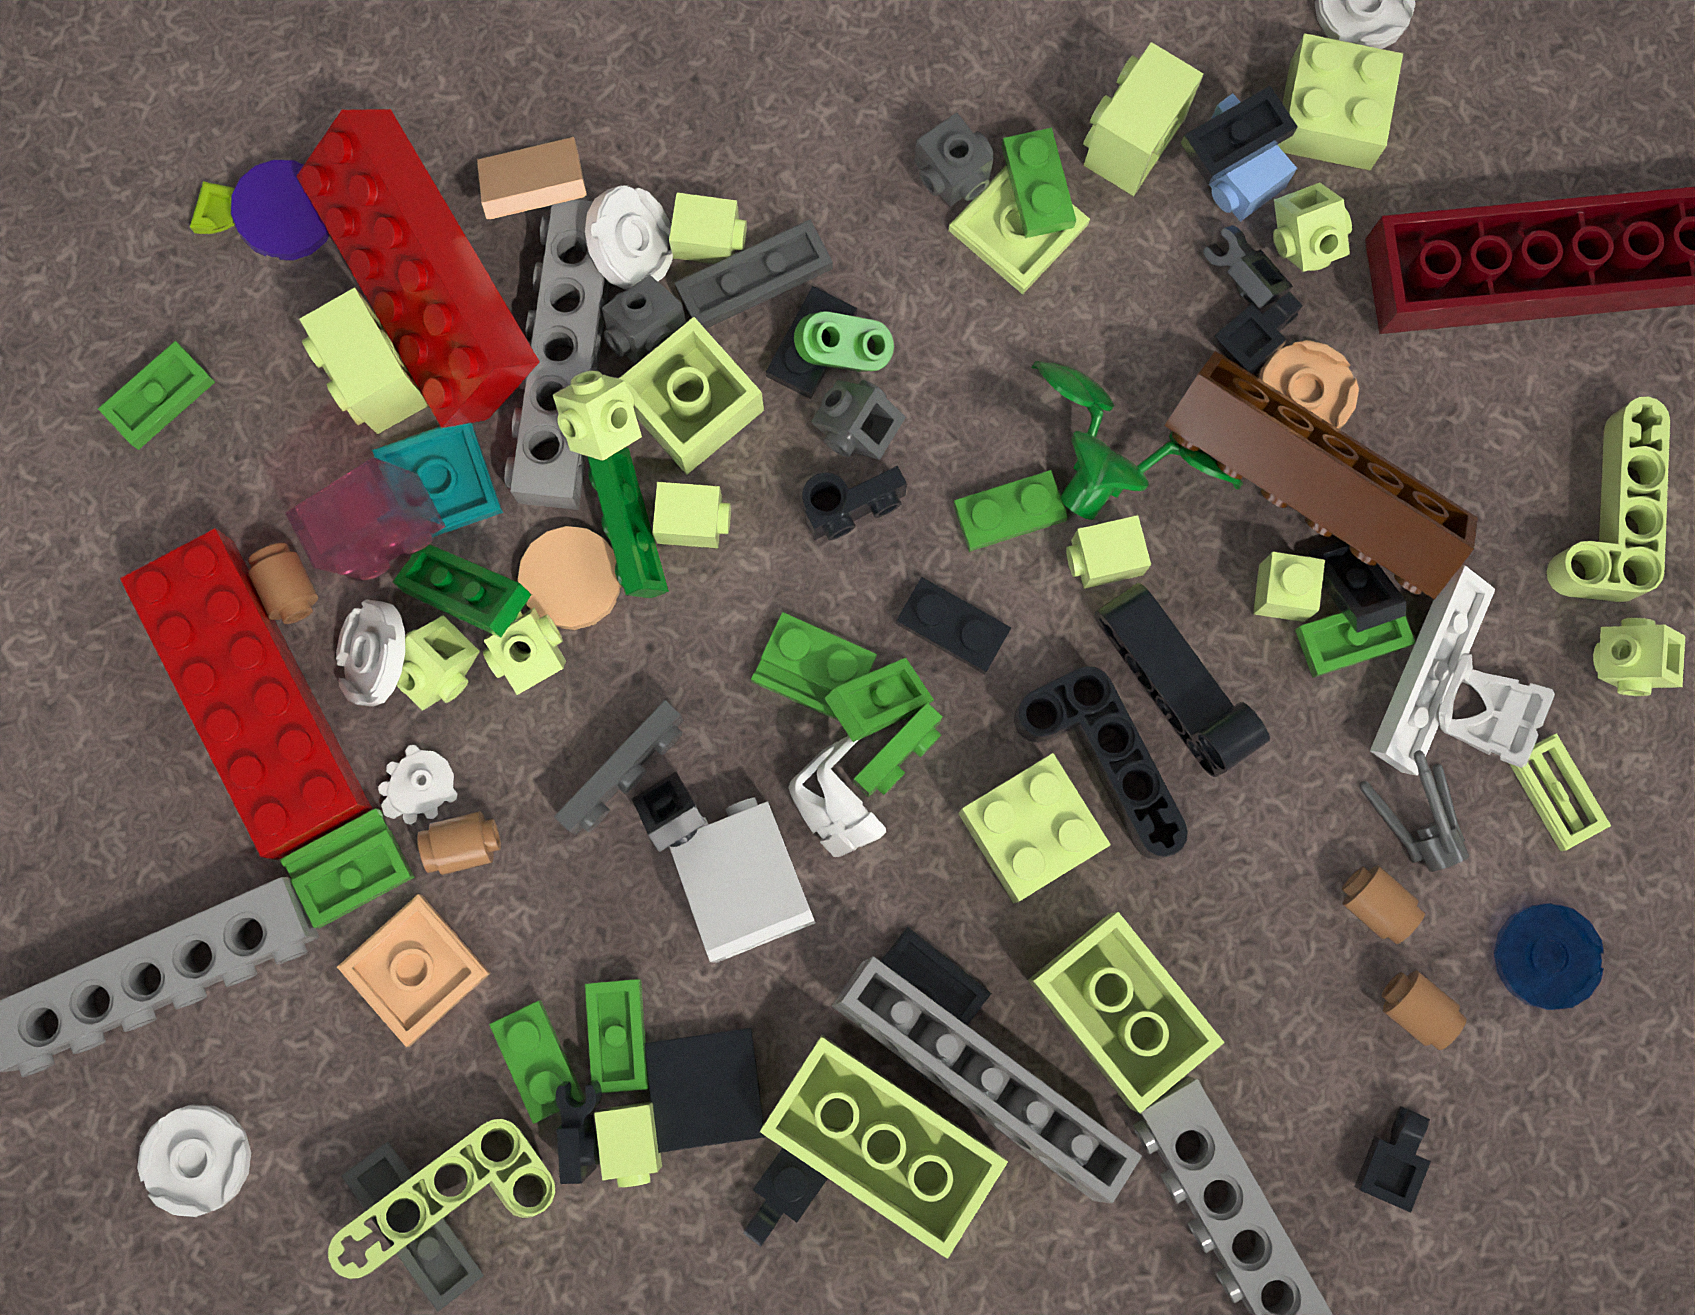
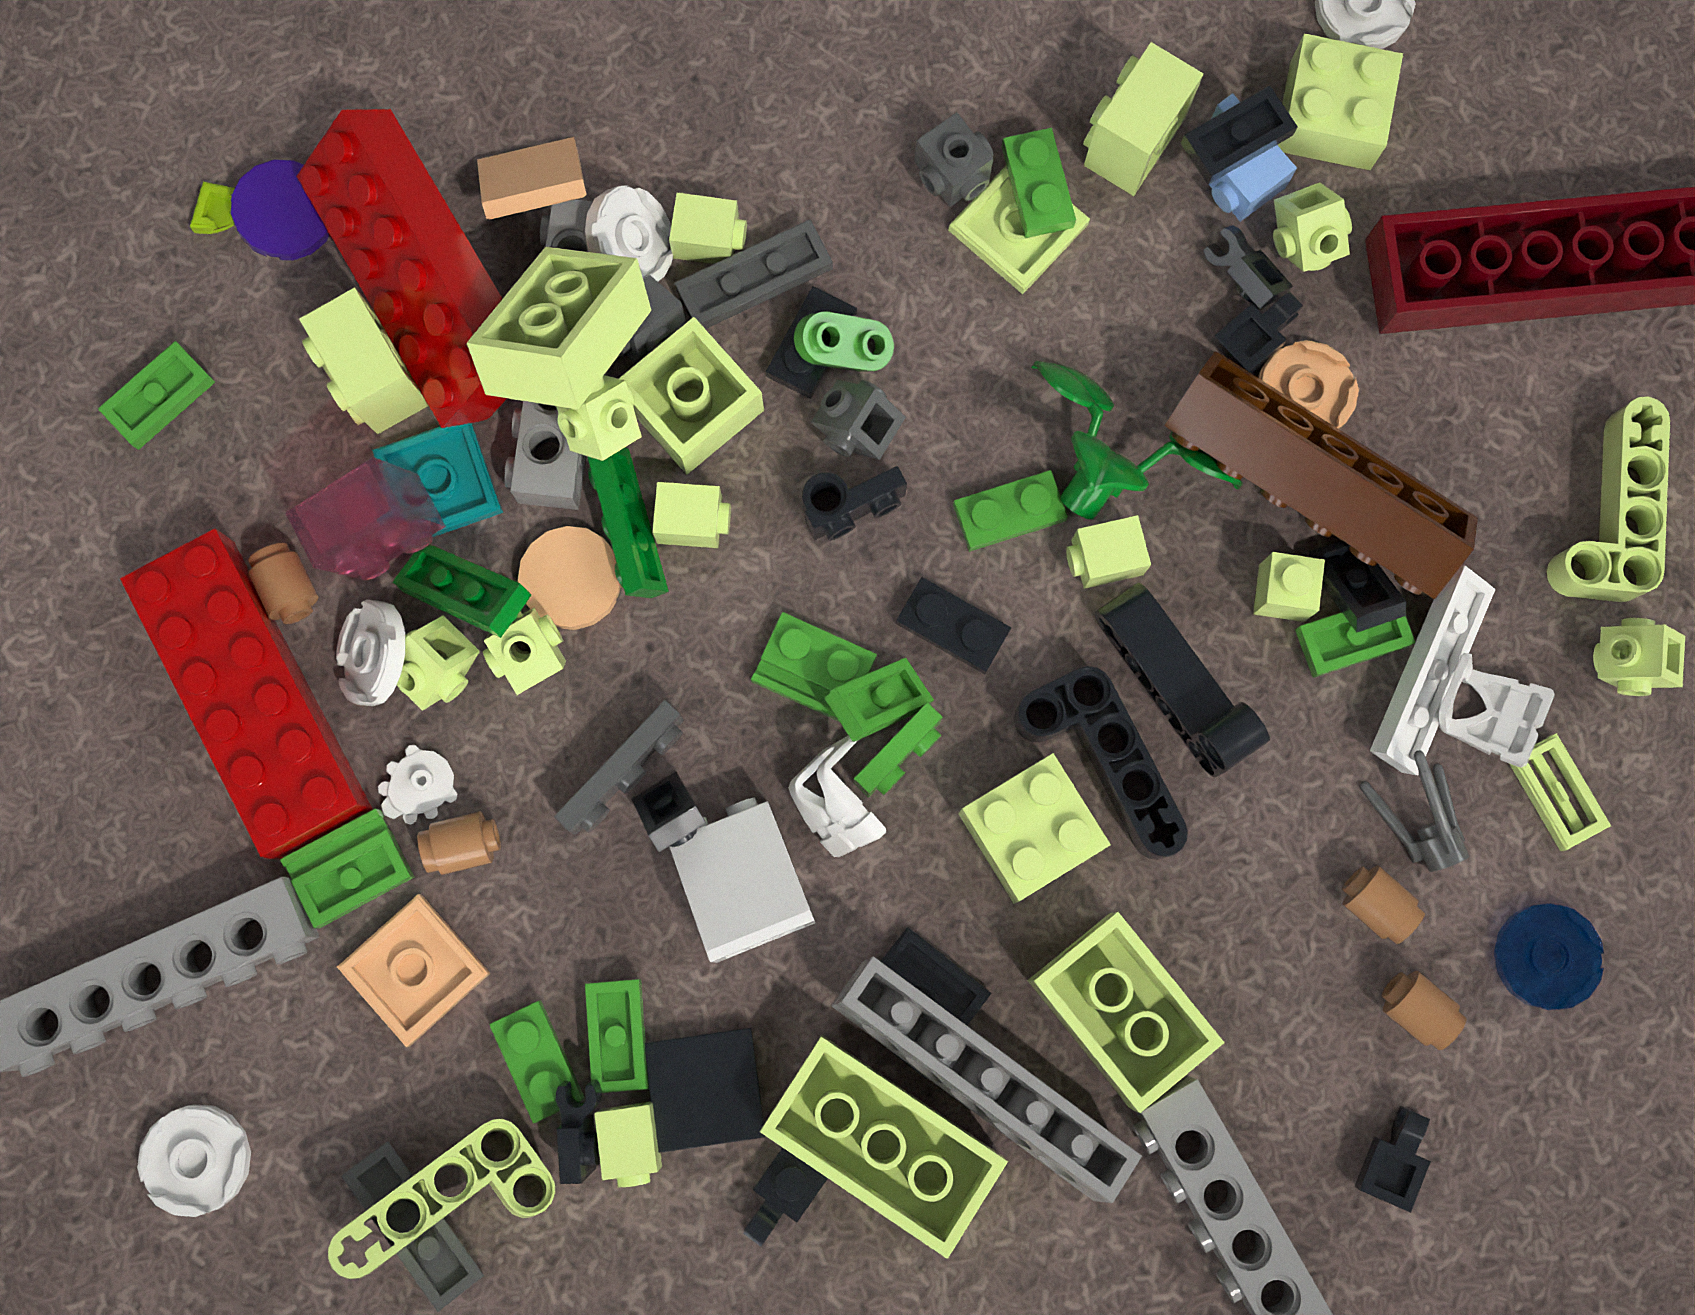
none -> yellowish green brick [467,247,651,409]

